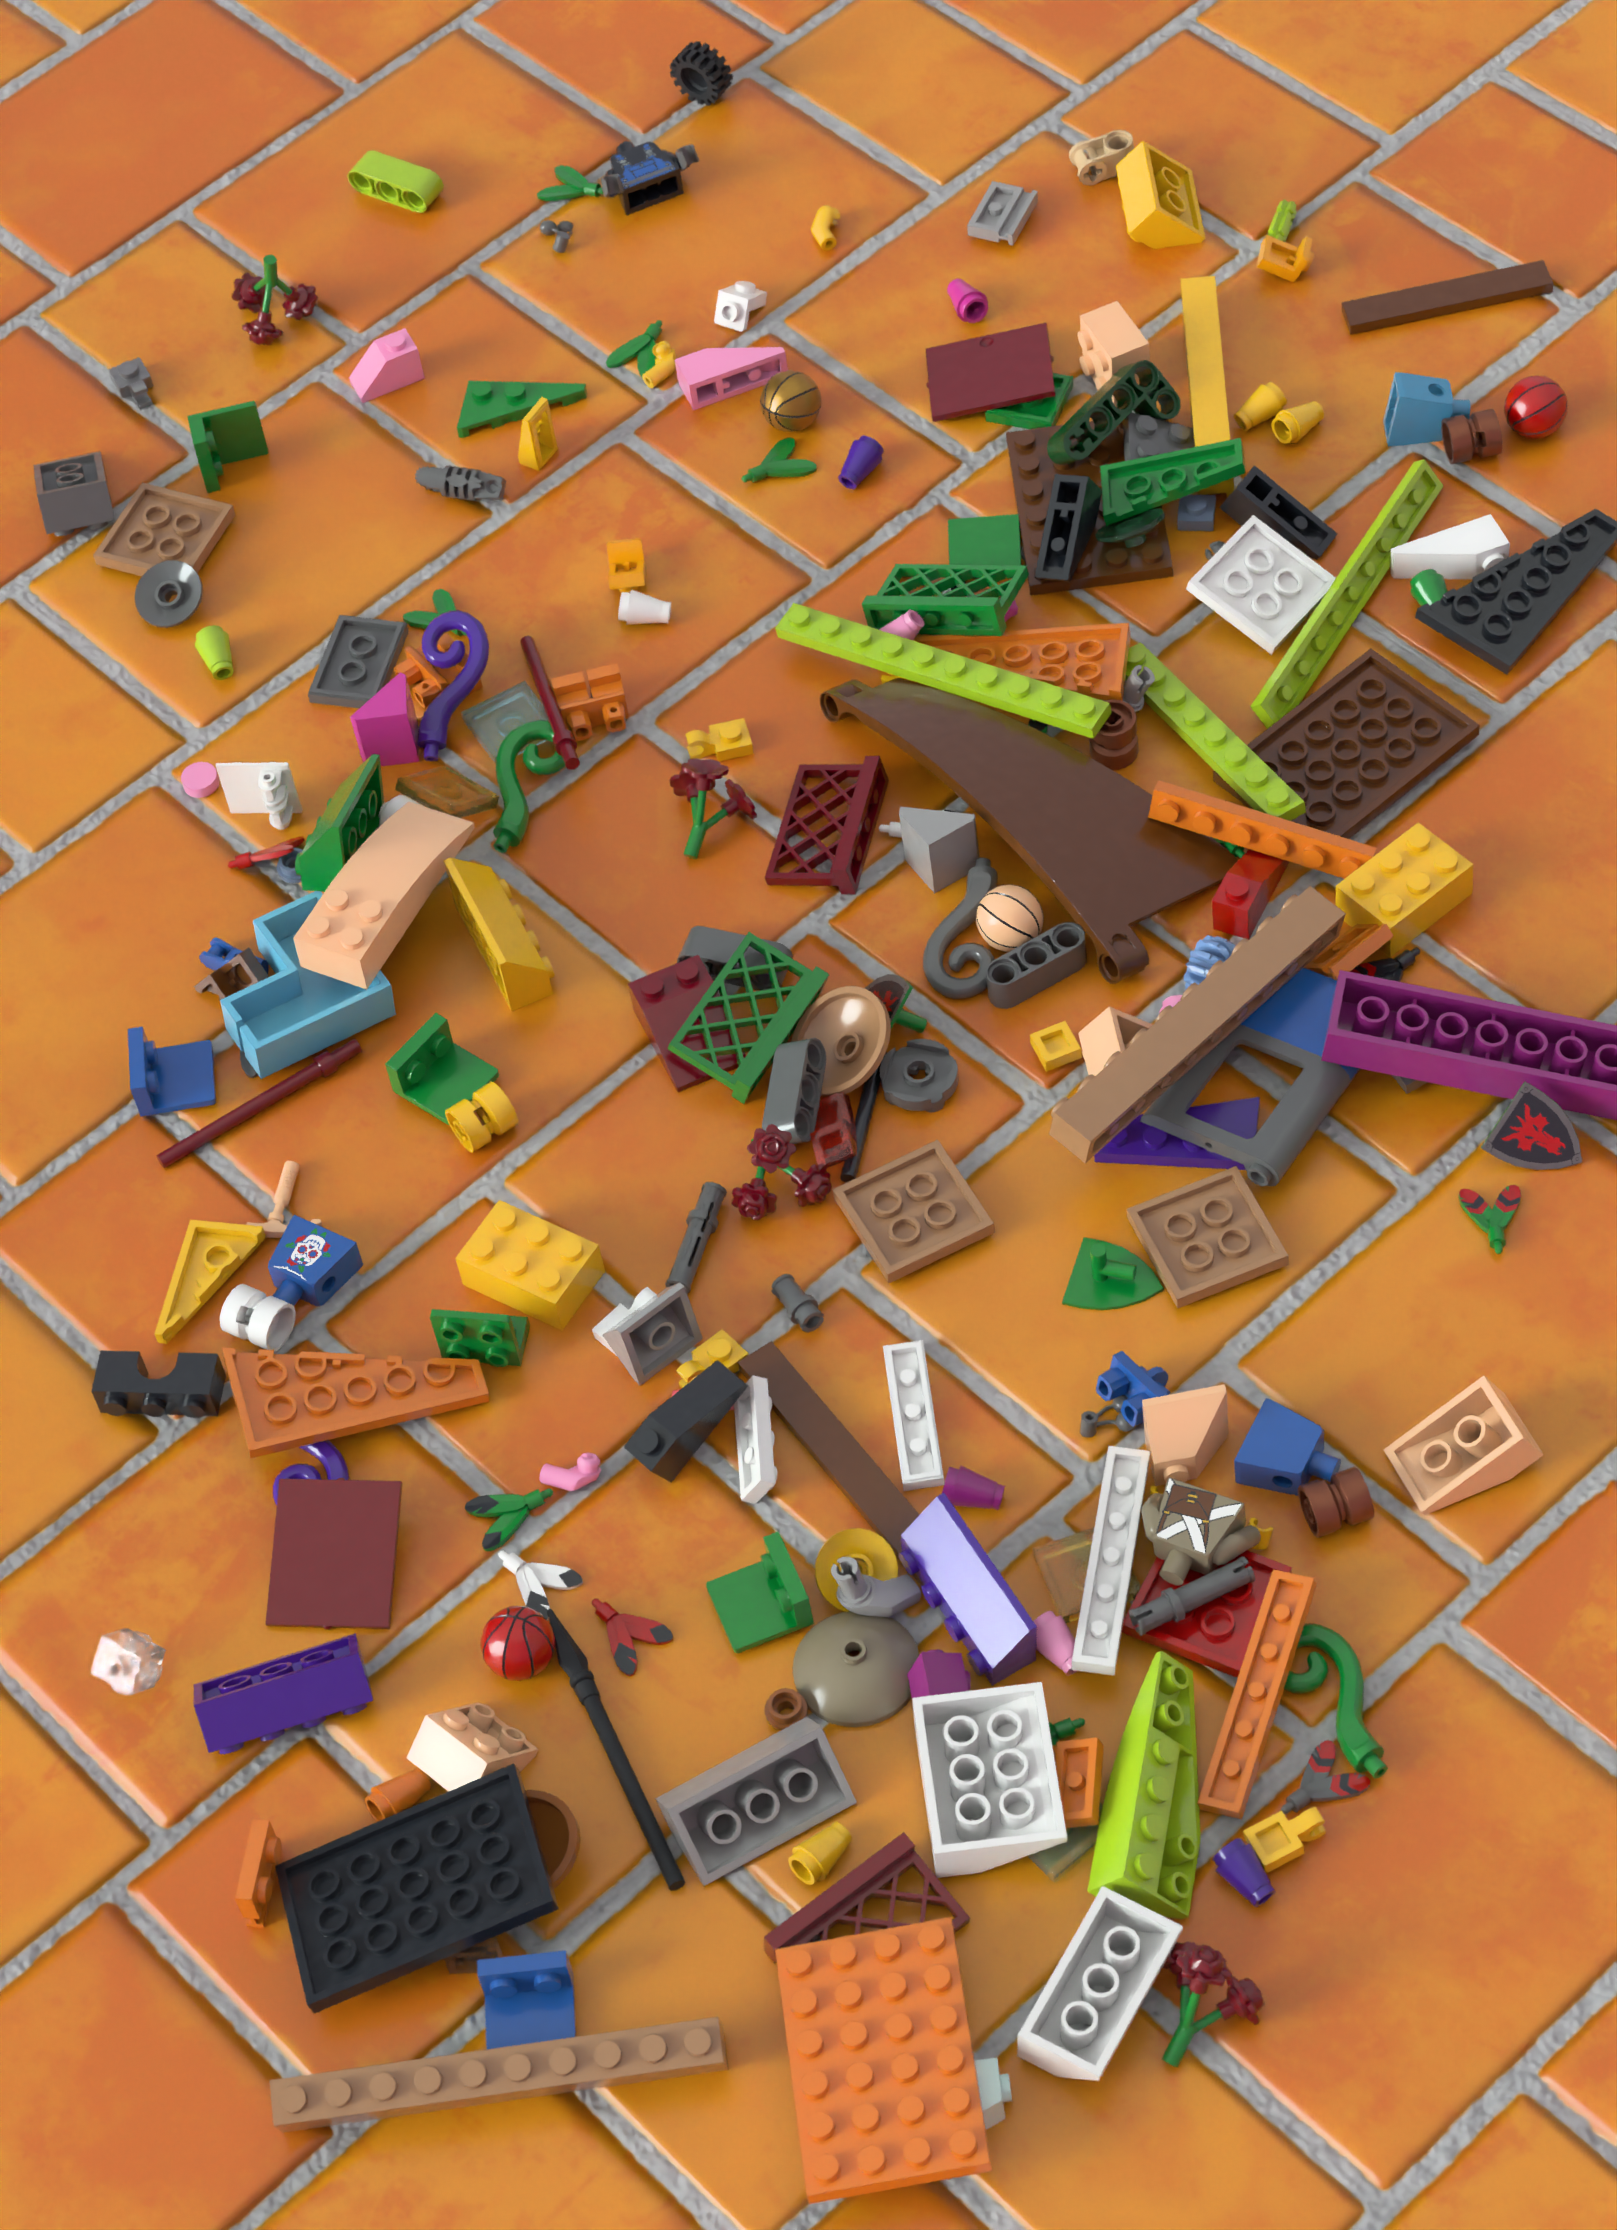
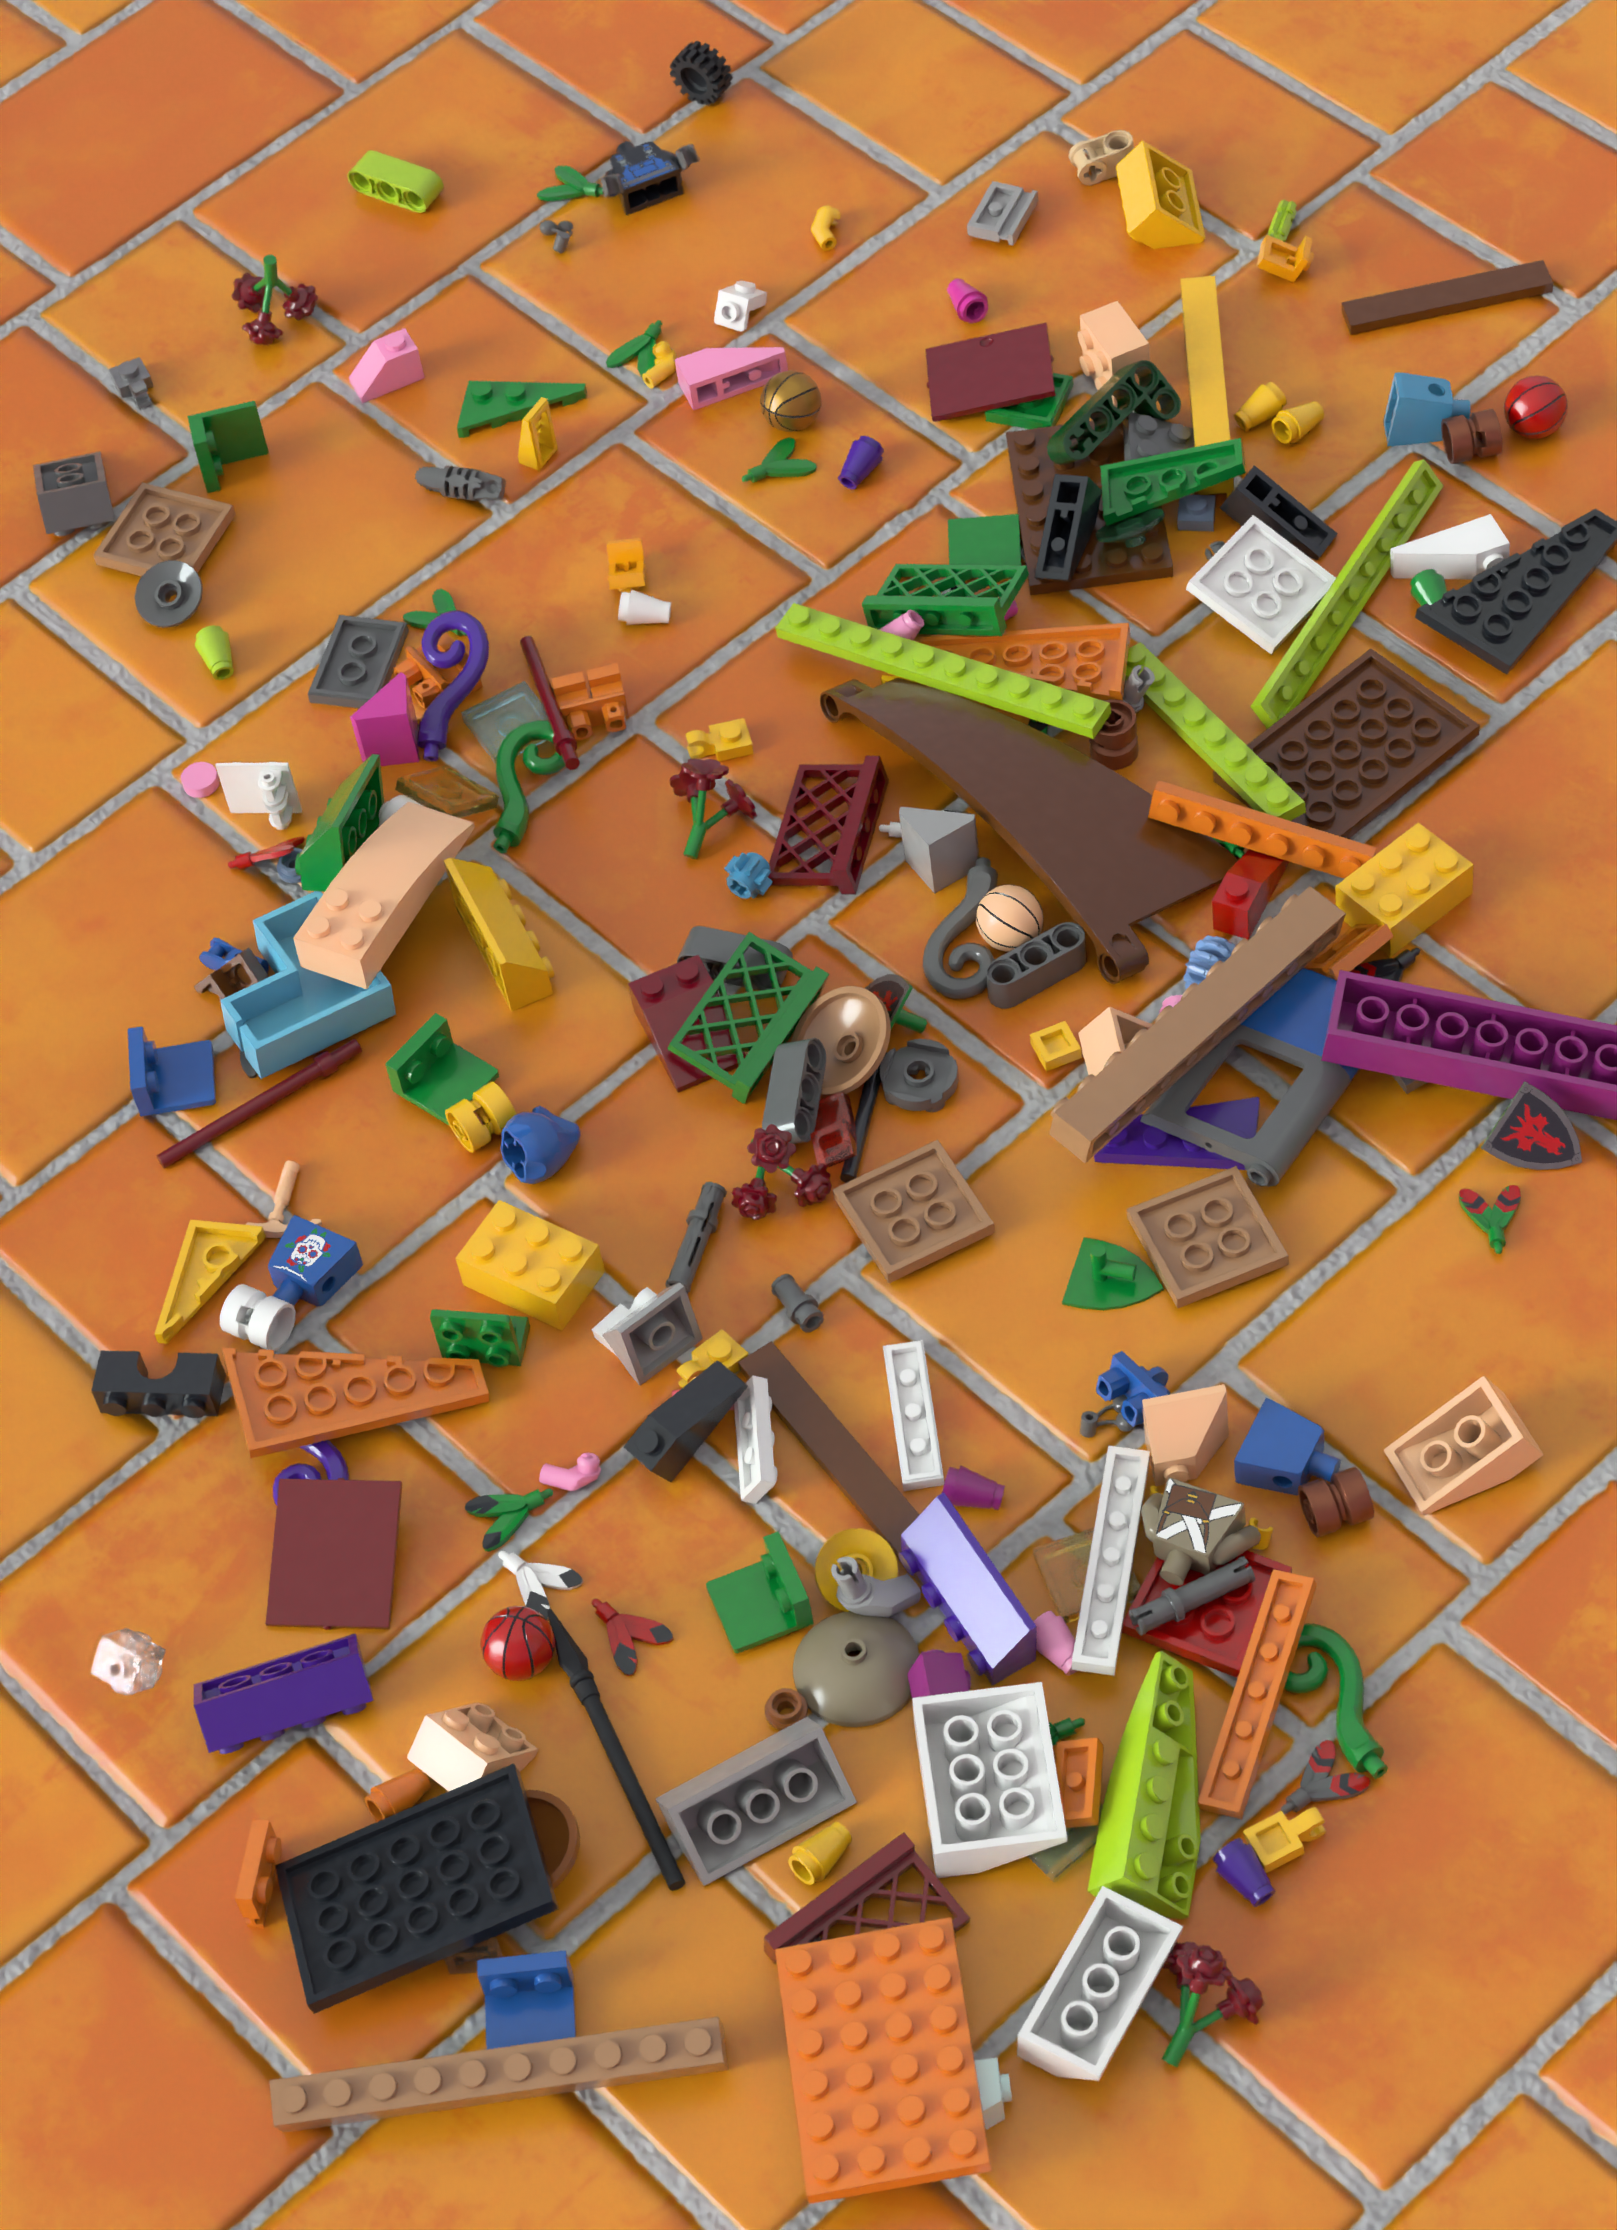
none -> blue piece [501,1106,581,1184]
none -> dark azure gear [724,852,773,899]

